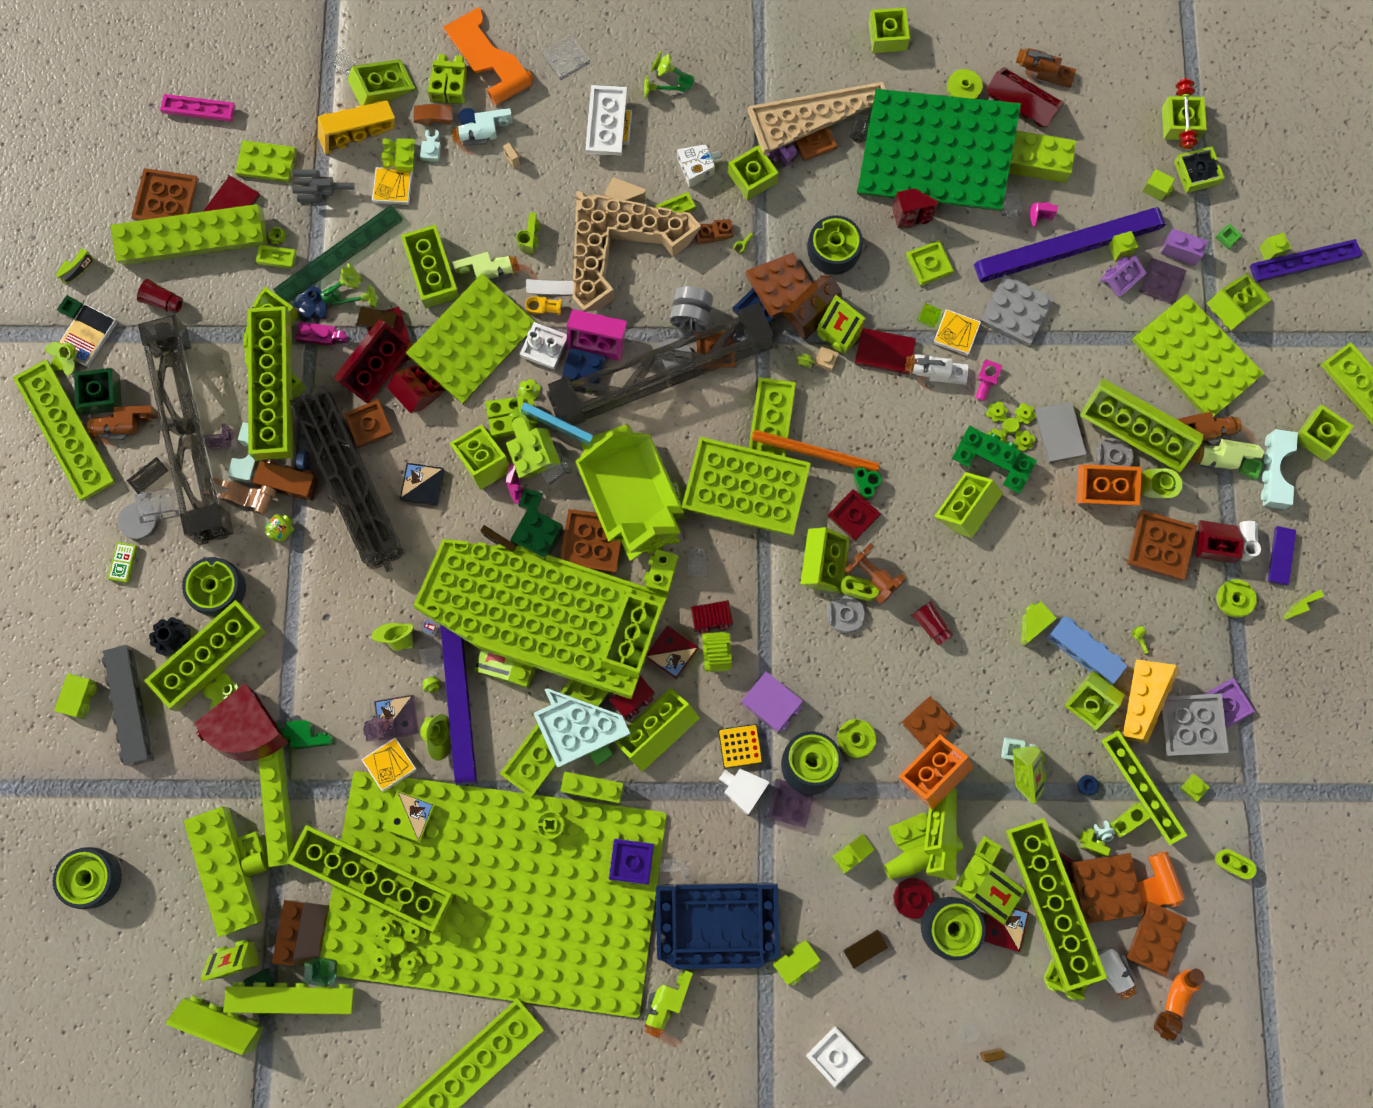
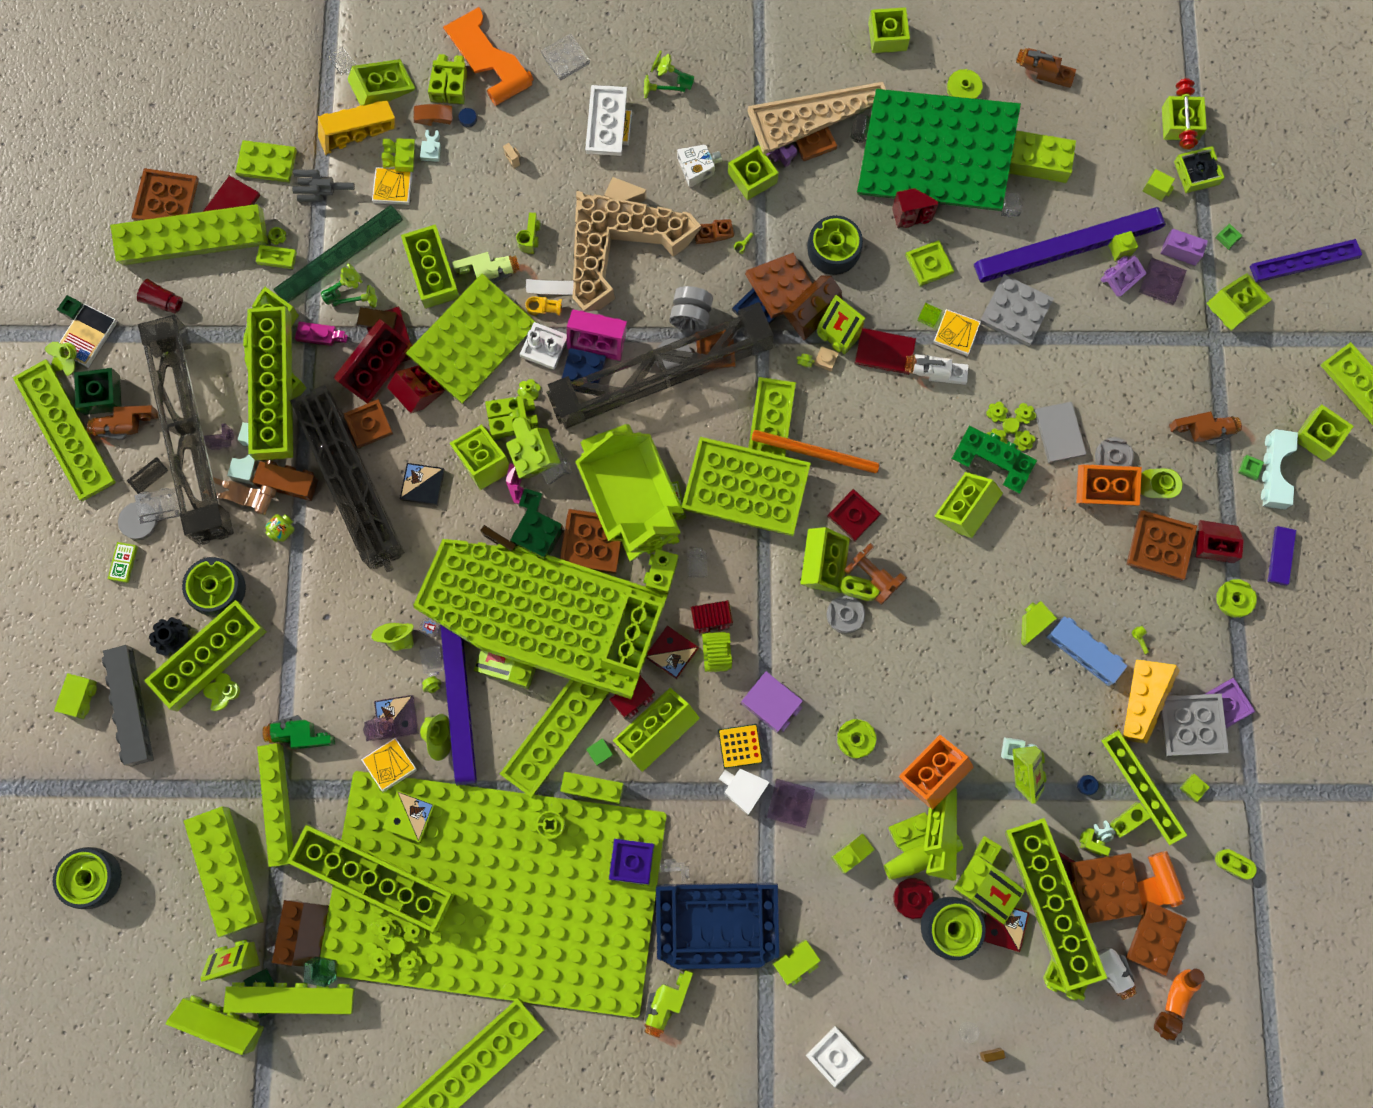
slope [55,248,94,284] -> none
dark pink plate [160,94,236,122] -> none
dark red brick [194,683,289,761] -> none
lime plate [237,831,269,877] -> none
dark blue plate [293,286,327,322] -> none
medium blue tile [296,451,310,470] -> none
light aqua plate [451,108,513,145] -> none
medium azure tile [521,403,593,446] -> none
light aqua wing [533,688,630,768] -> none
lime plate [655,192,696,213] -> none
lime wheel [781,731,842,795] -> none
dark brown tile [842,930,888,969] -> none
green piece [853,467,882,500] -> none
dark orange plate [901,696,957,749] -> none
dark red plant [910,600,953,645] -> none
dark pink bracket [975,360,1002,402] -> none
dark red slope [986,67,1065,128] -> none
dark pink plate [1030,202,1058,227] -> none
lime slope [1064,671,1124,730] -> none
lime brick [1080,378,1204,472] -> none
lime plate [1131,294,1264,417] -> none
yellowish green plate [1190,439,1264,473] -> none
white piece [1239,521,1261,562] -> none
lime brick [1259,232,1291,260] -> none
lime slope [1283,590,1325,620] -> none

